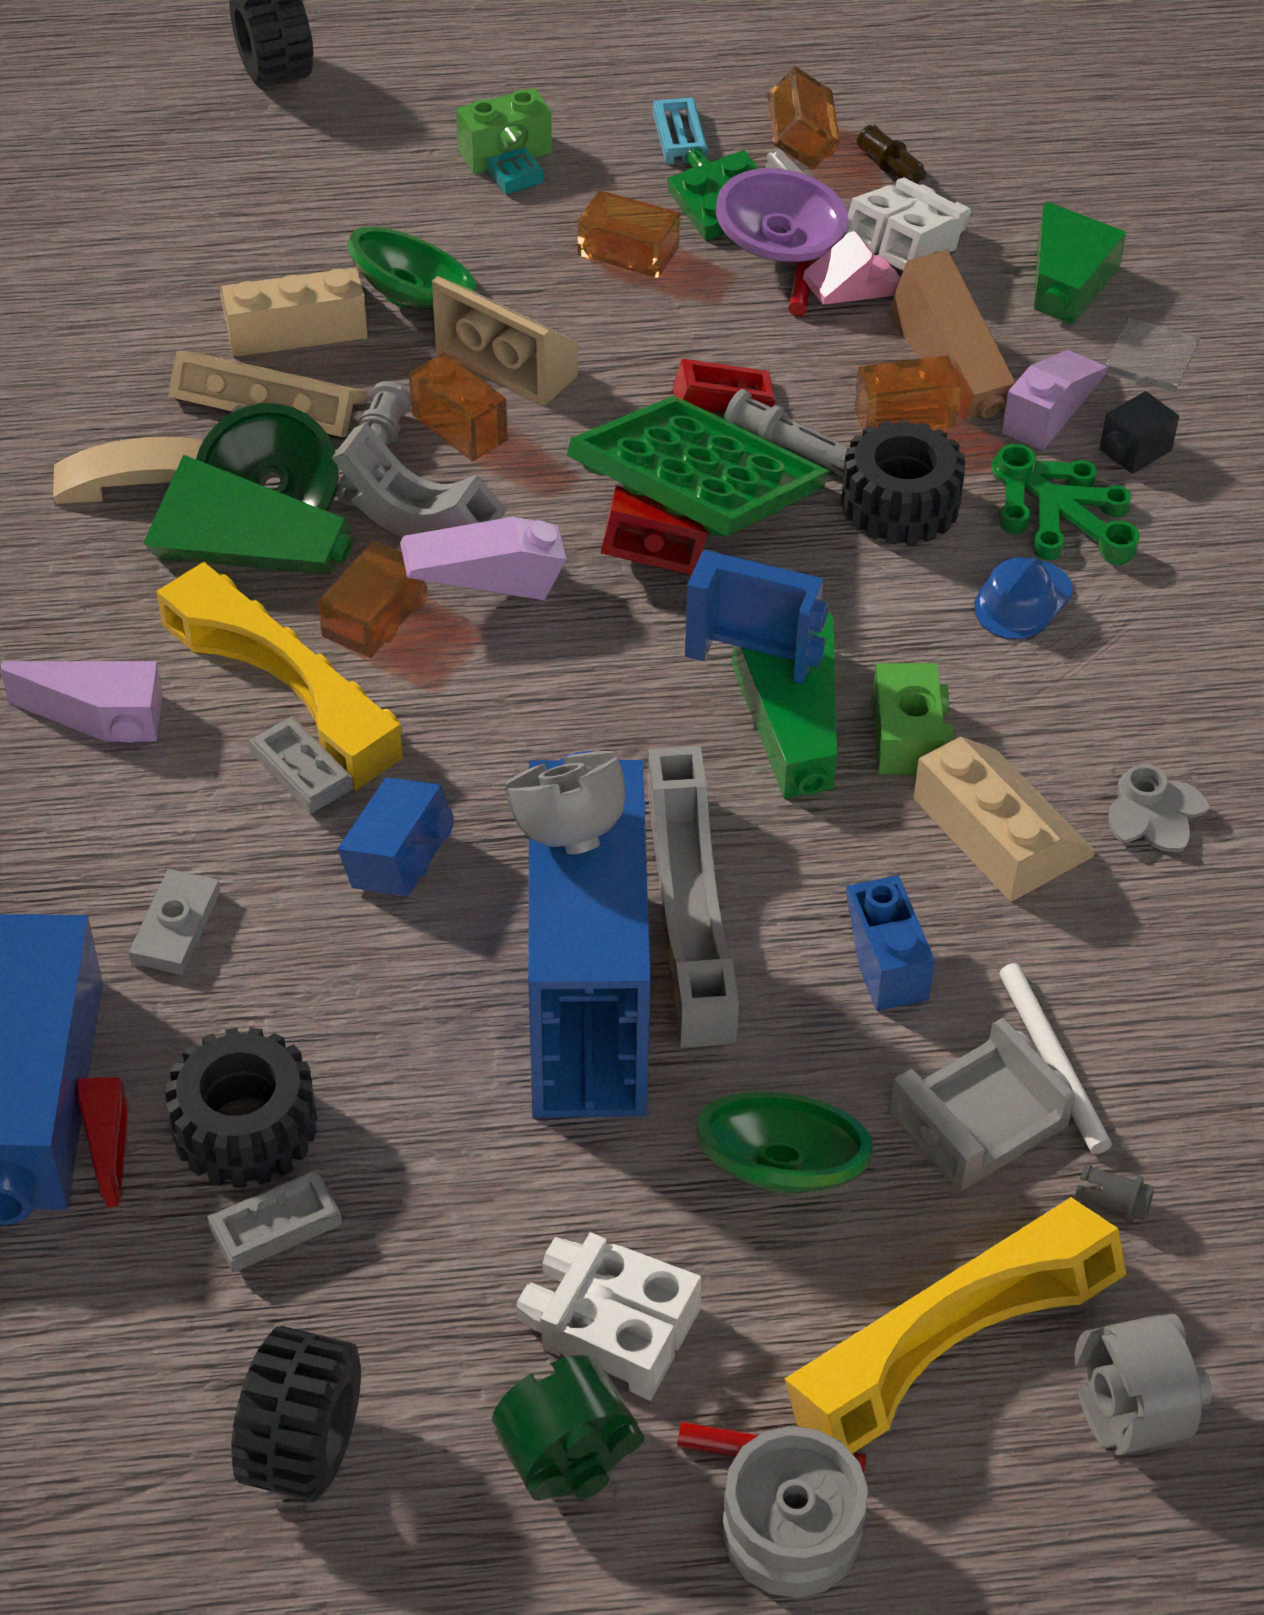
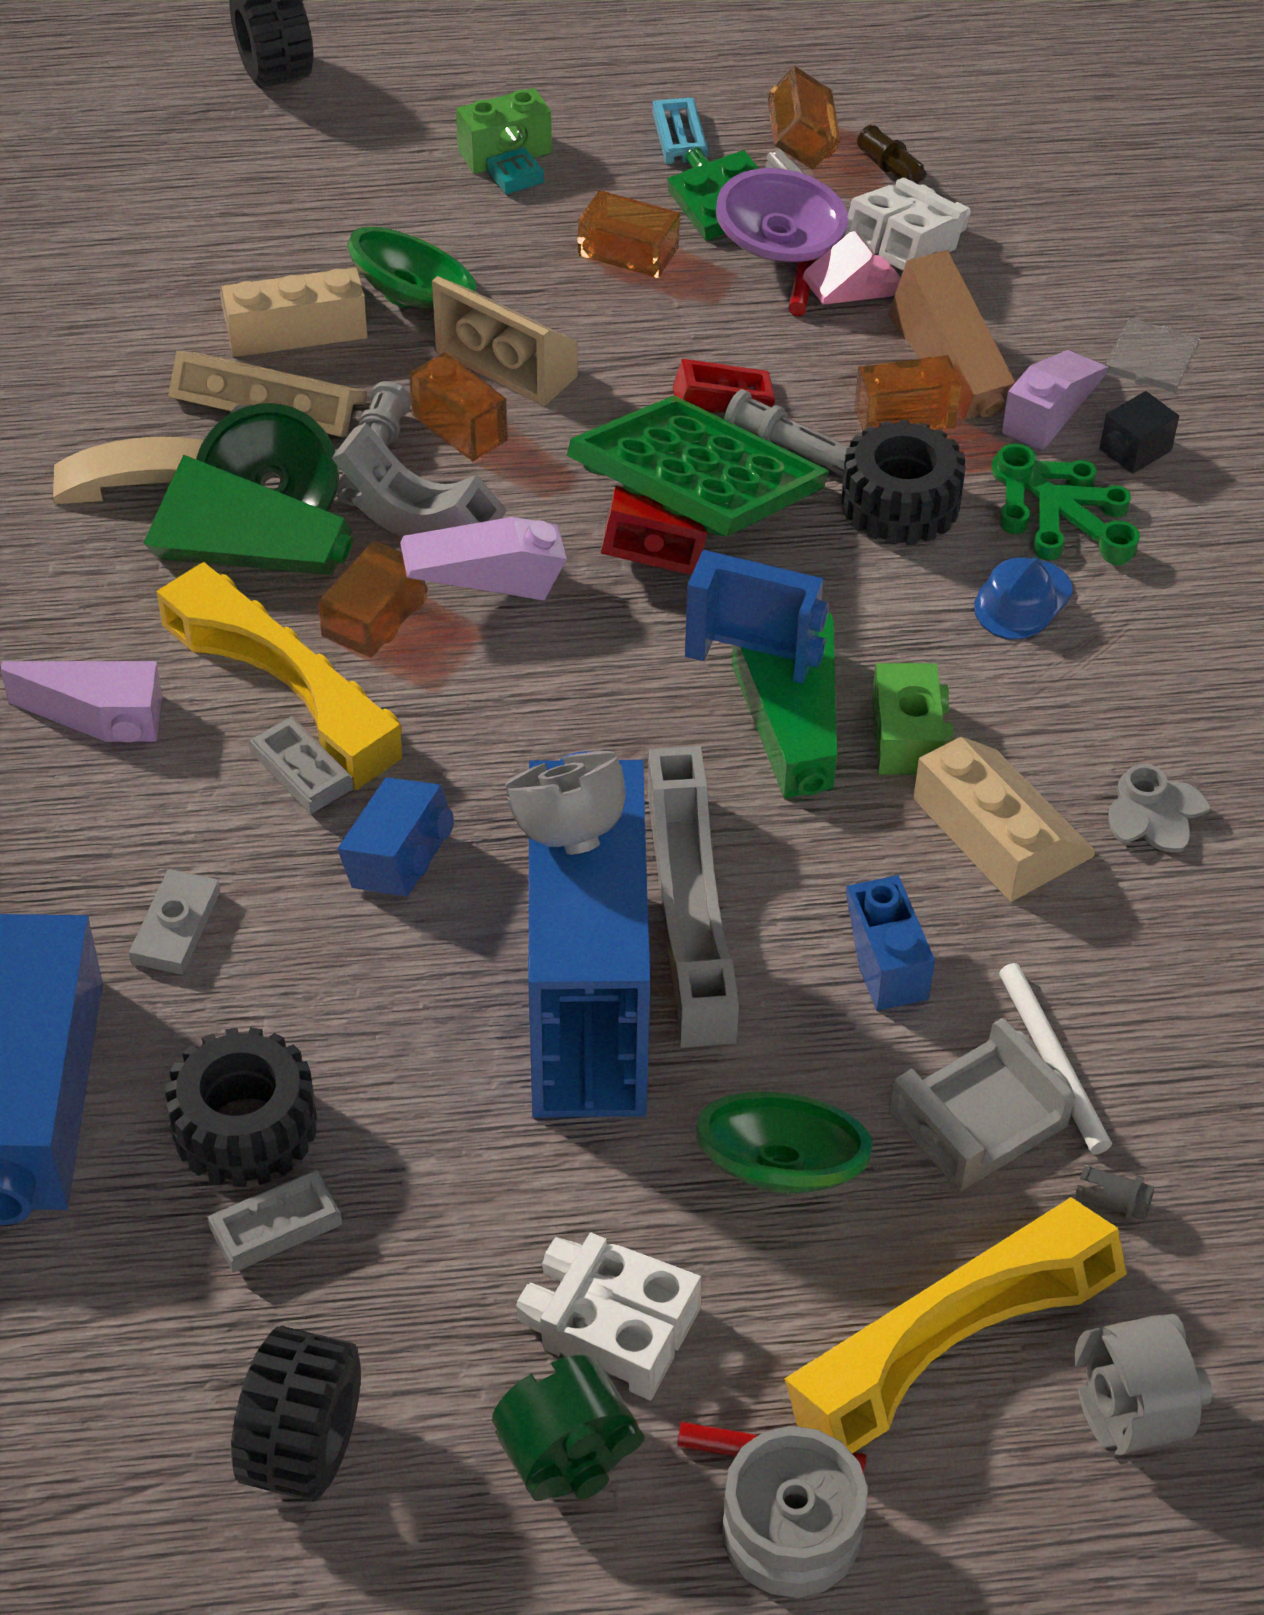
red slope [75,1077,129,1207] -> none
green slope [1034,202,1126,325] -> none

